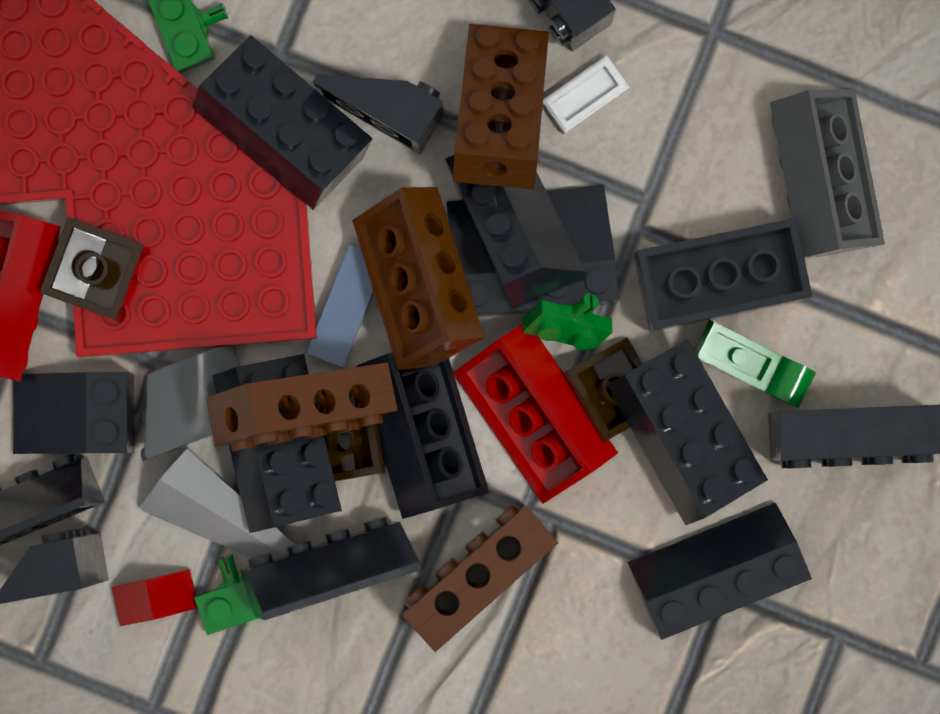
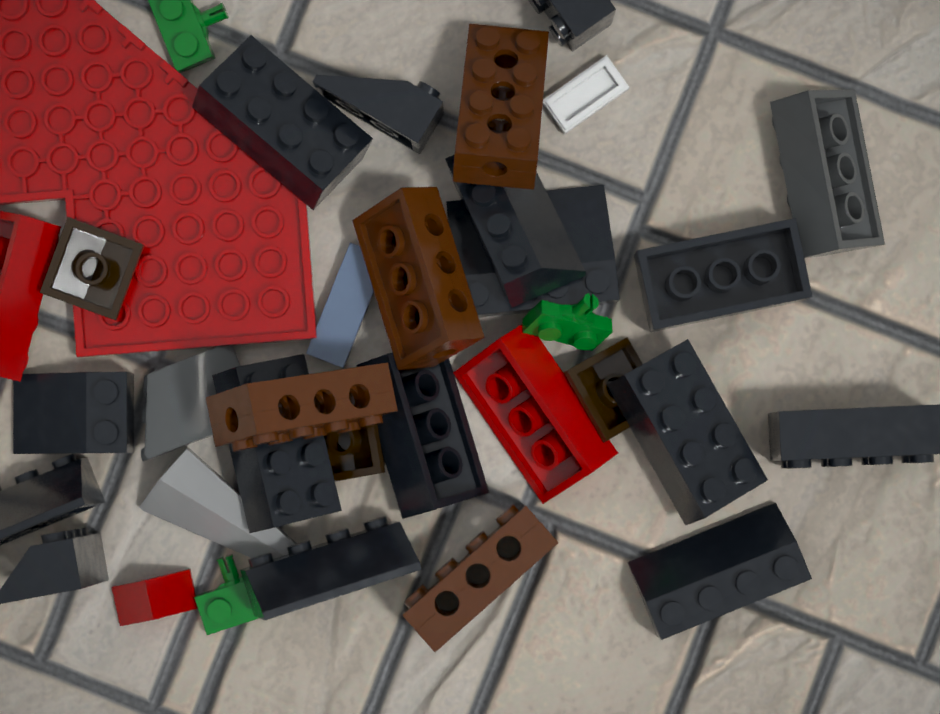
plate [695,320,817,408] -> none

